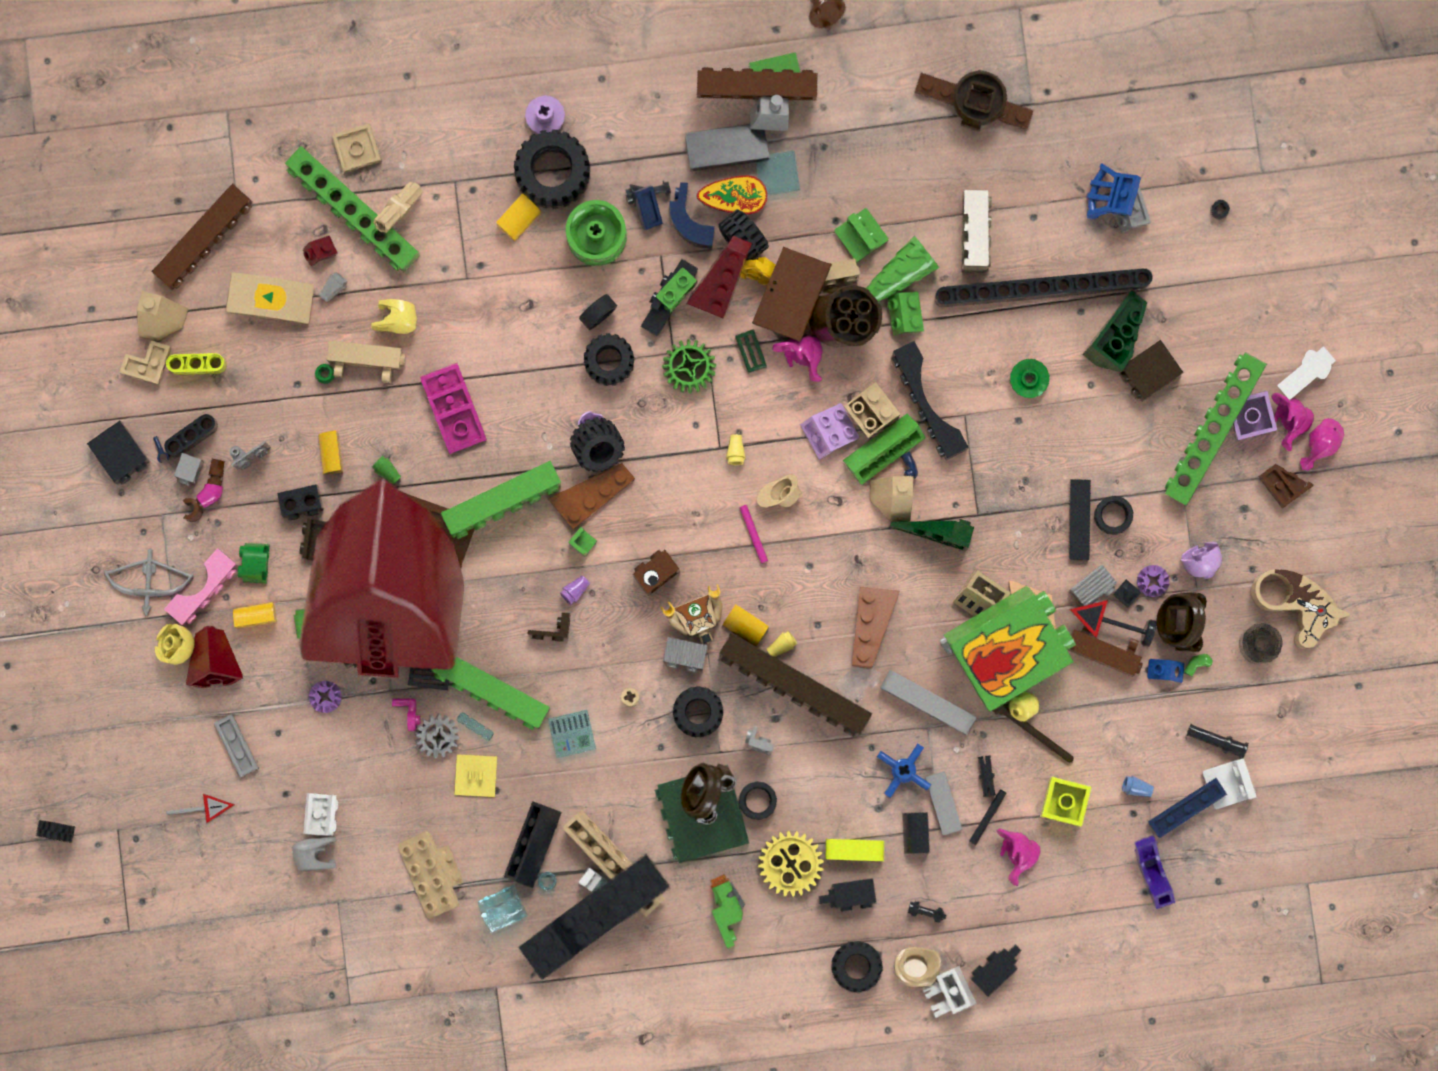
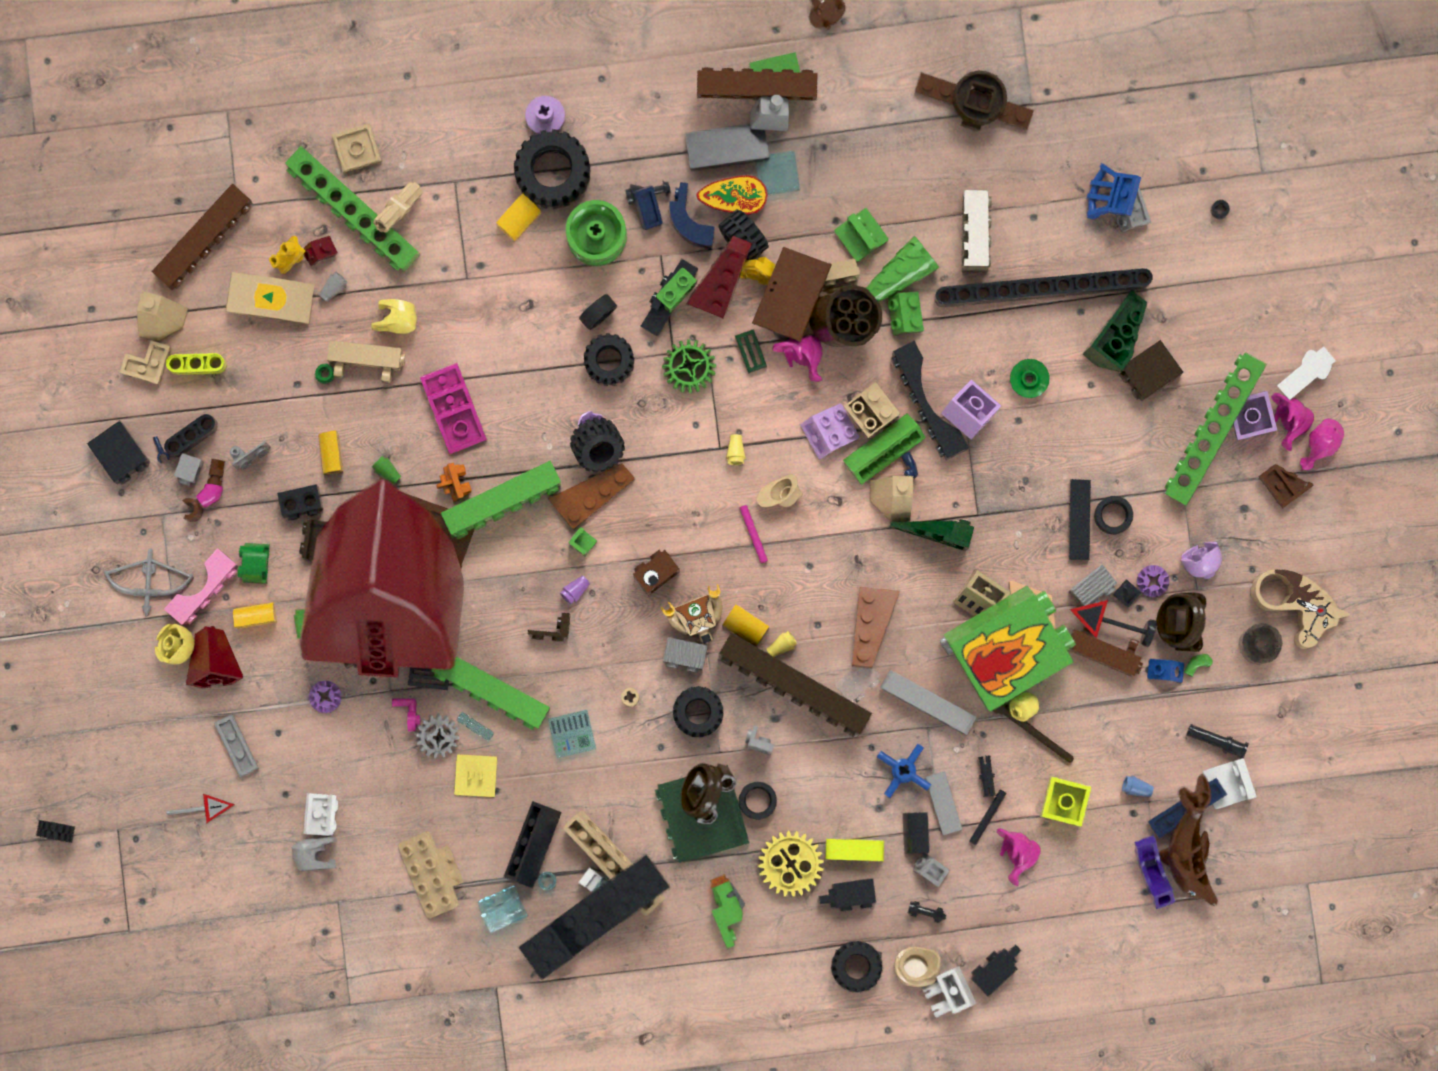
none -> yellow hips [269,236,305,274]
none -> orange hips [436,462,472,502]
none -> light grey bracket [913,853,949,887]
none -> lavender brick [941,380,1001,440]
none -> reddish brown animal [1158,774,1218,906]

